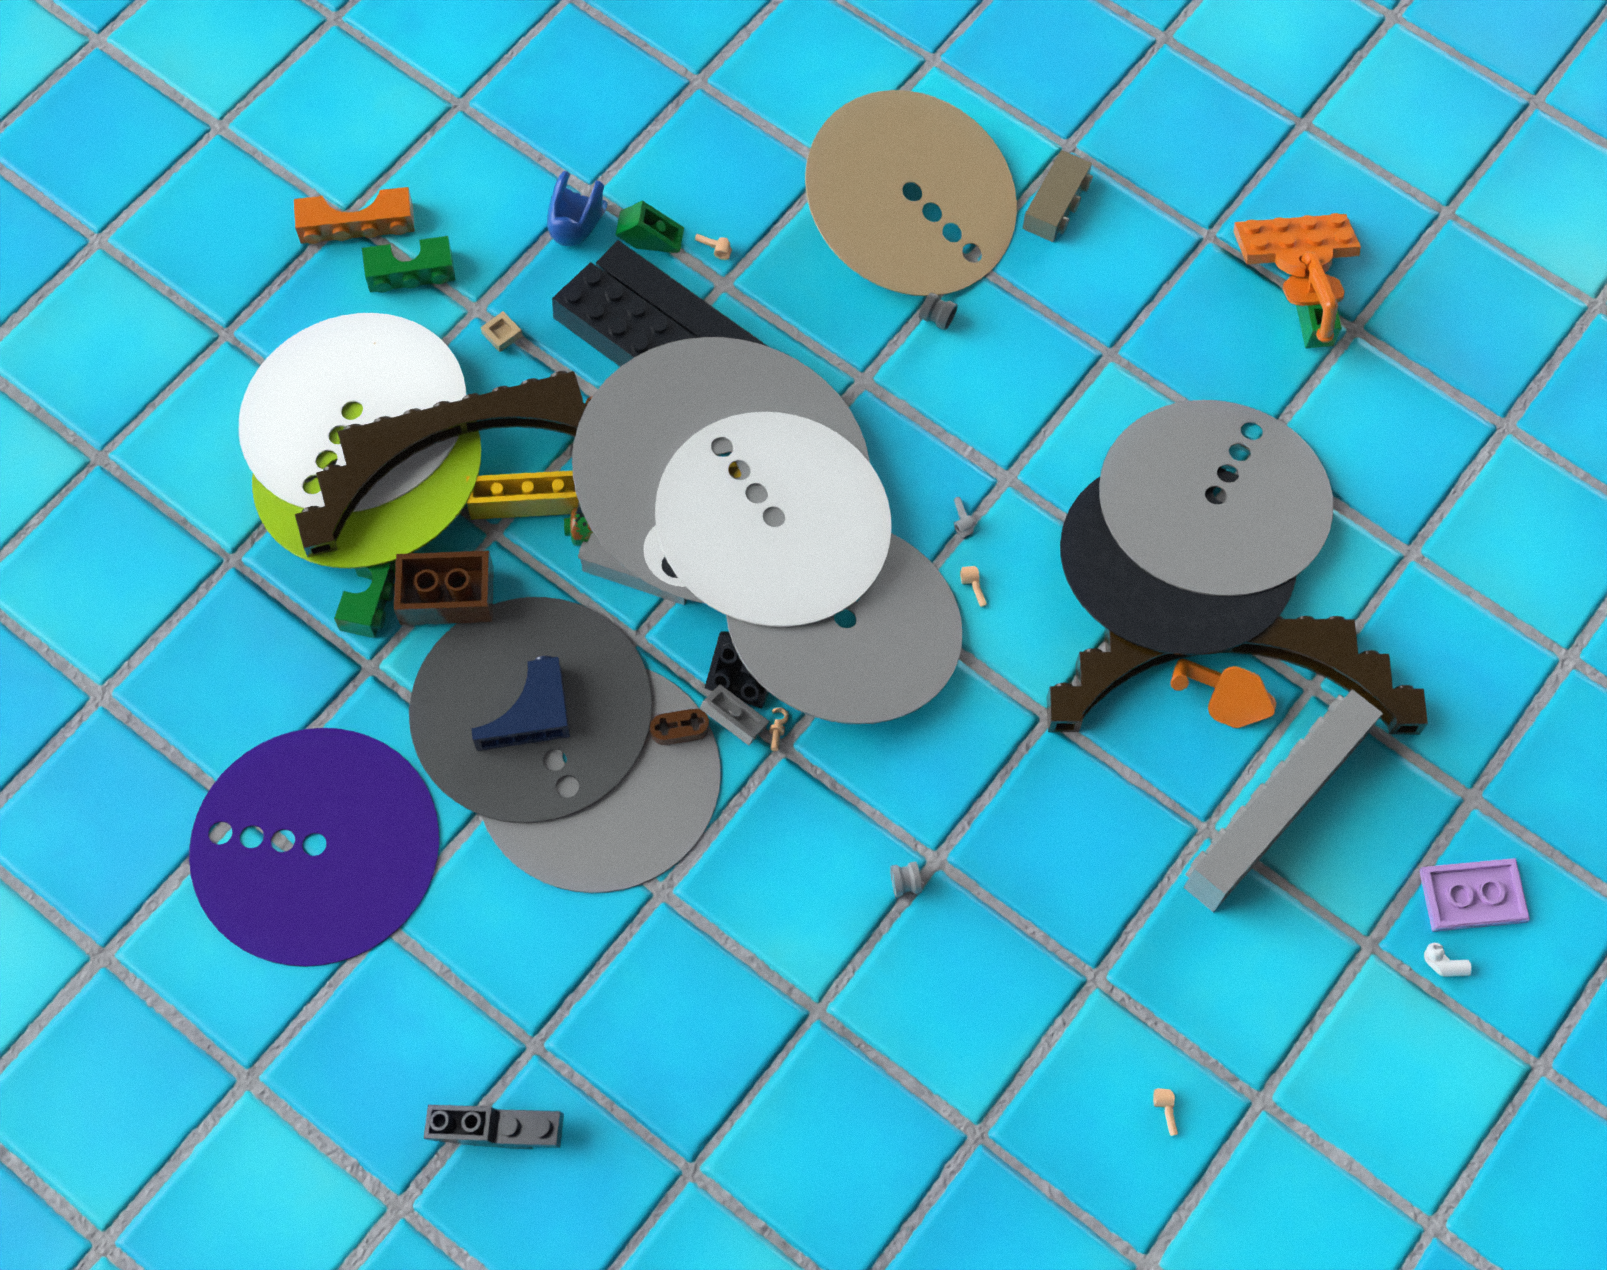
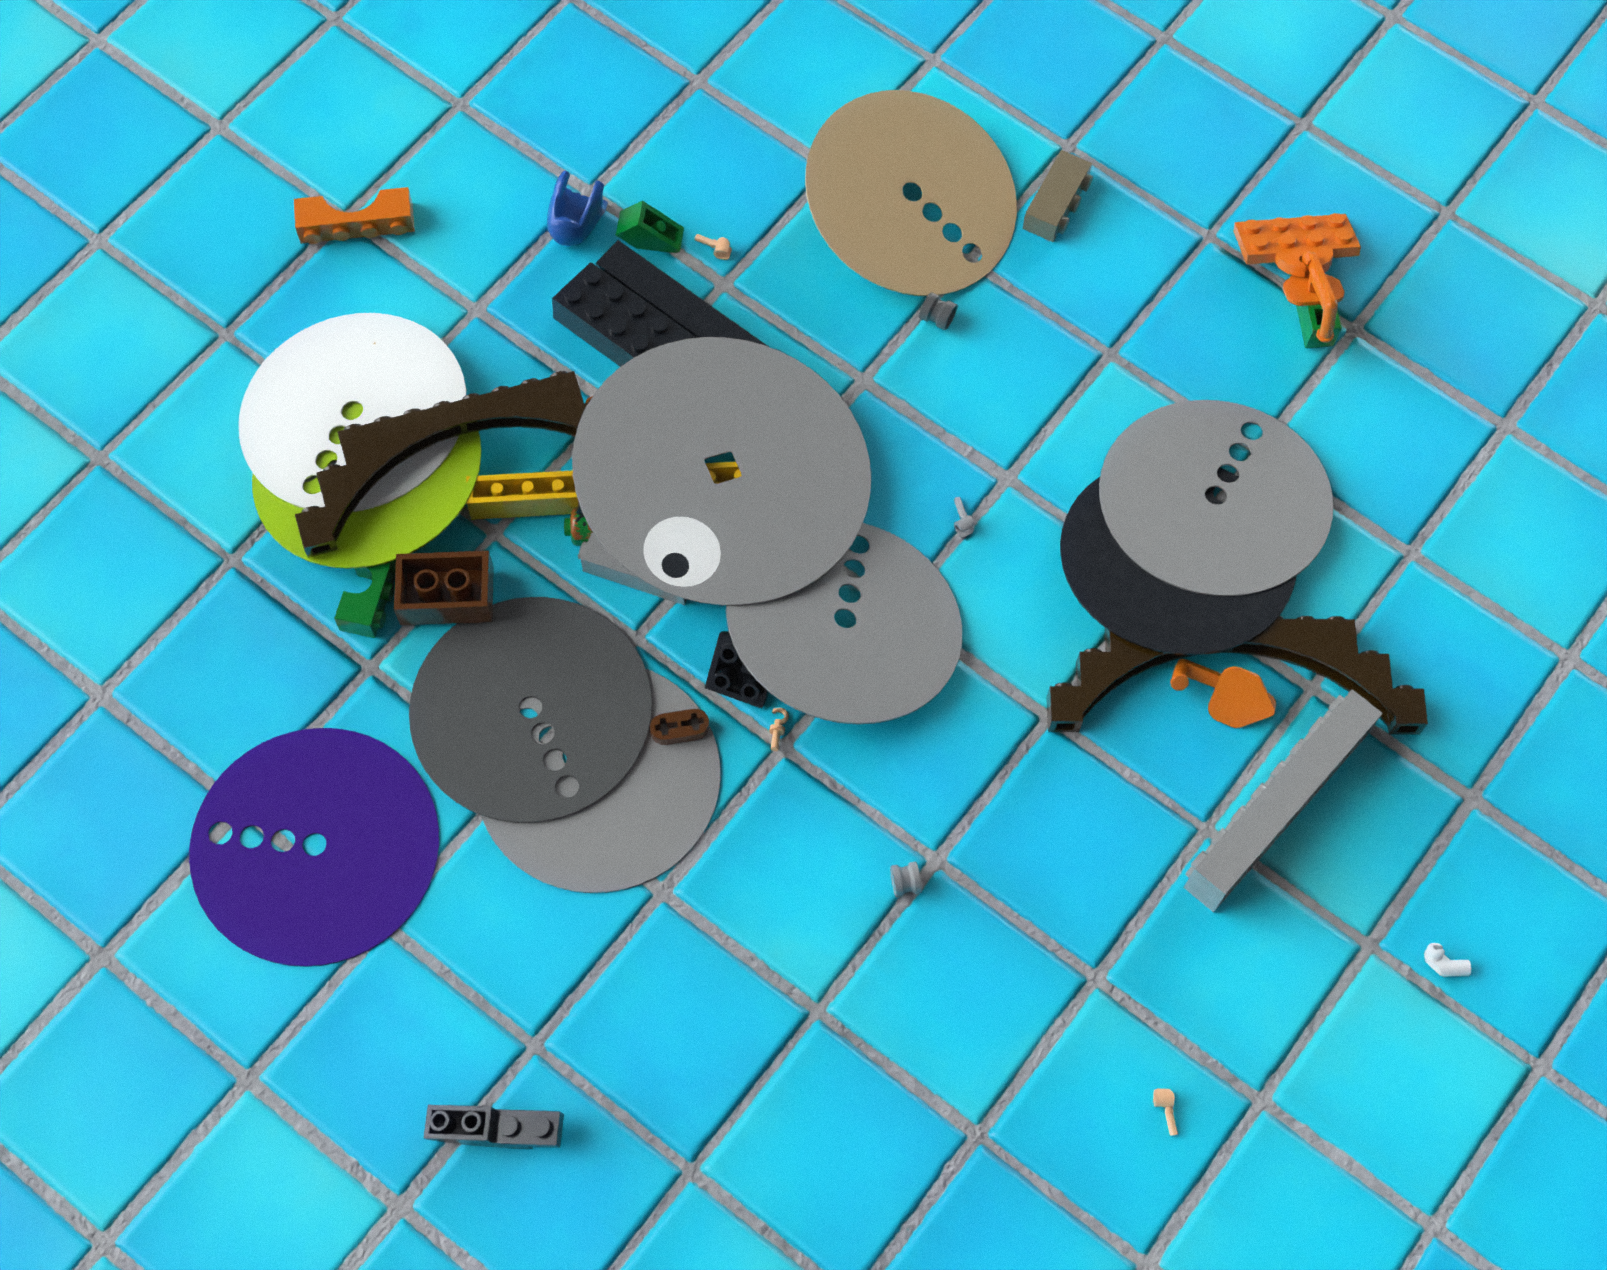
green arch [362,236,456,293] -> none
dark blue arch [471,656,570,751] -> none
tan plate [480,311,523,352] -> none
white piece [655,412,892,627] -> none
light grey plate [699,685,769,745] -> none
light nougat hand [960,566,987,607] -> none
lavender tile [1419,858,1530,932] -> none

